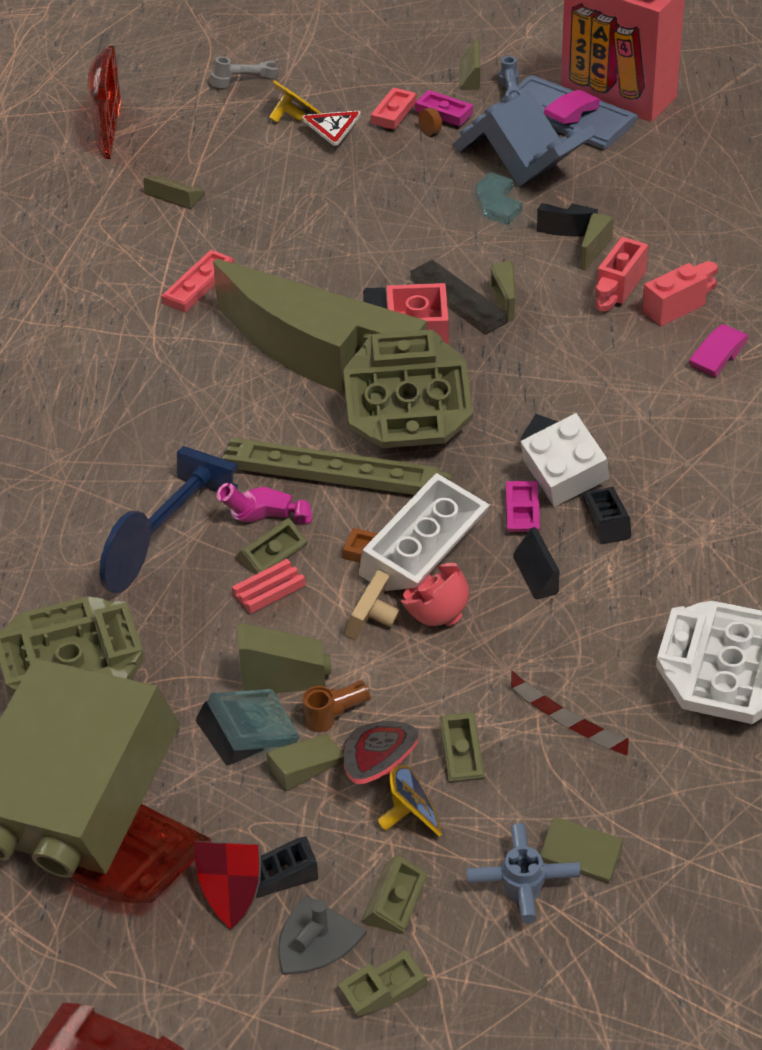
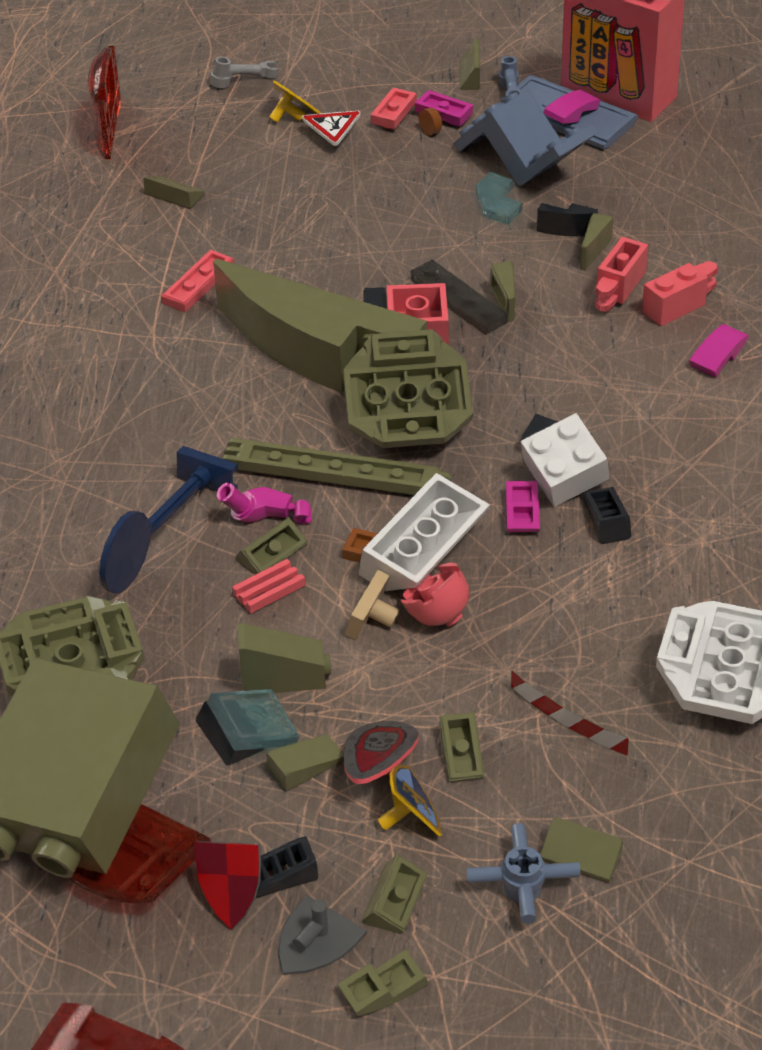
dark orange pin [302,679,371,732] -> none
black slope [513,527,560,599] -> none

